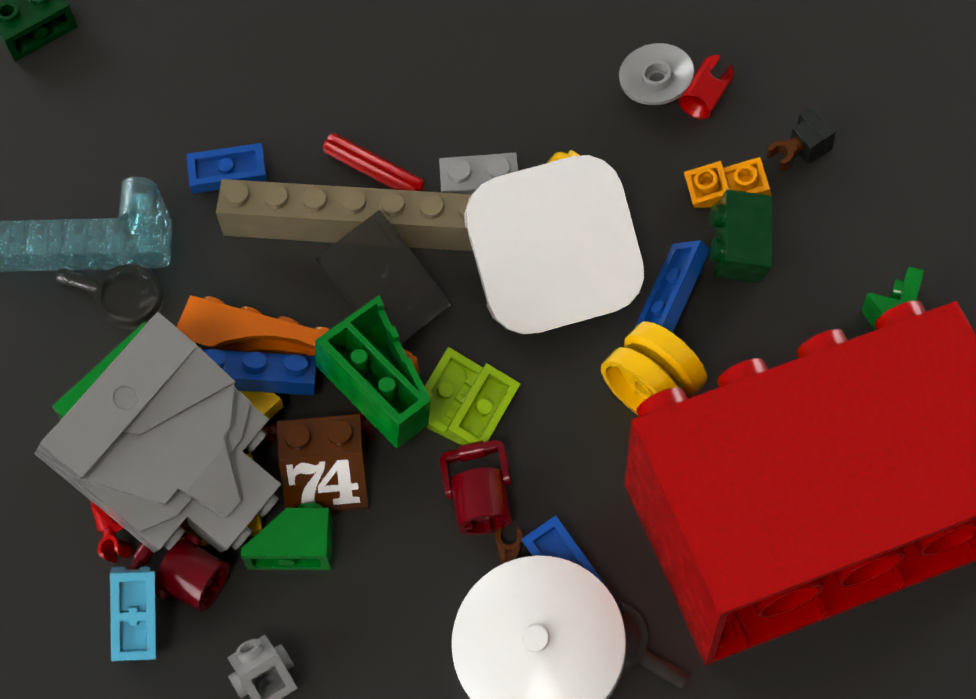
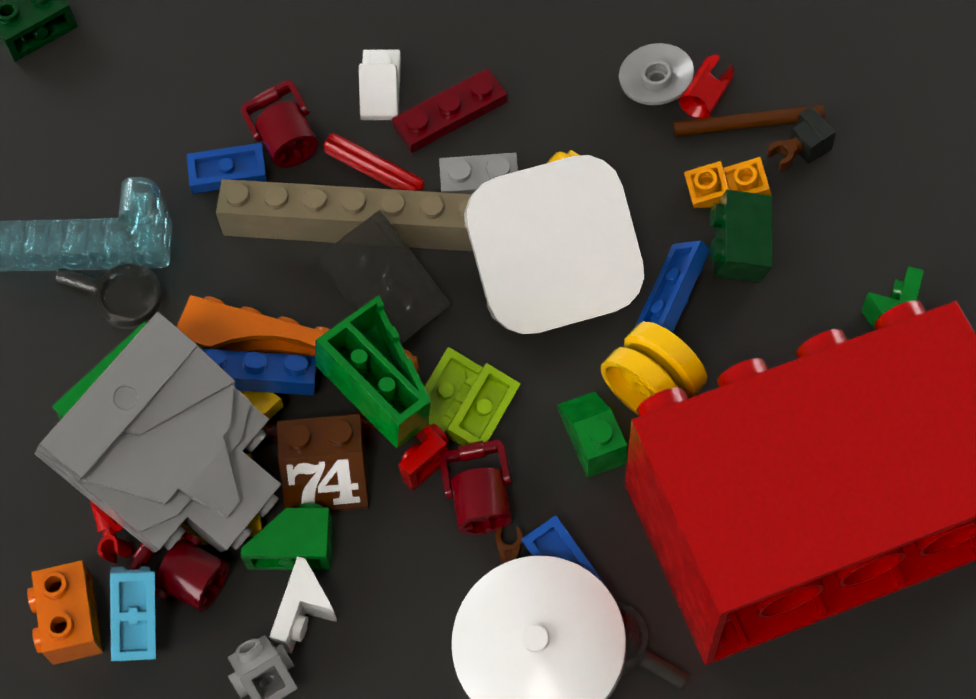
none -> orange brick [27,560,104,665]
none -> dark red piece [241,80,318,168]
none -> white slope [270,557,337,654]
none -> white slope [359,50,401,120]
none -> dark red plate [392,68,507,153]
none -> red bracket [398,423,449,491]
none -> green slope [557,391,627,478]
none -> reddish brown bar [673,104,825,137]

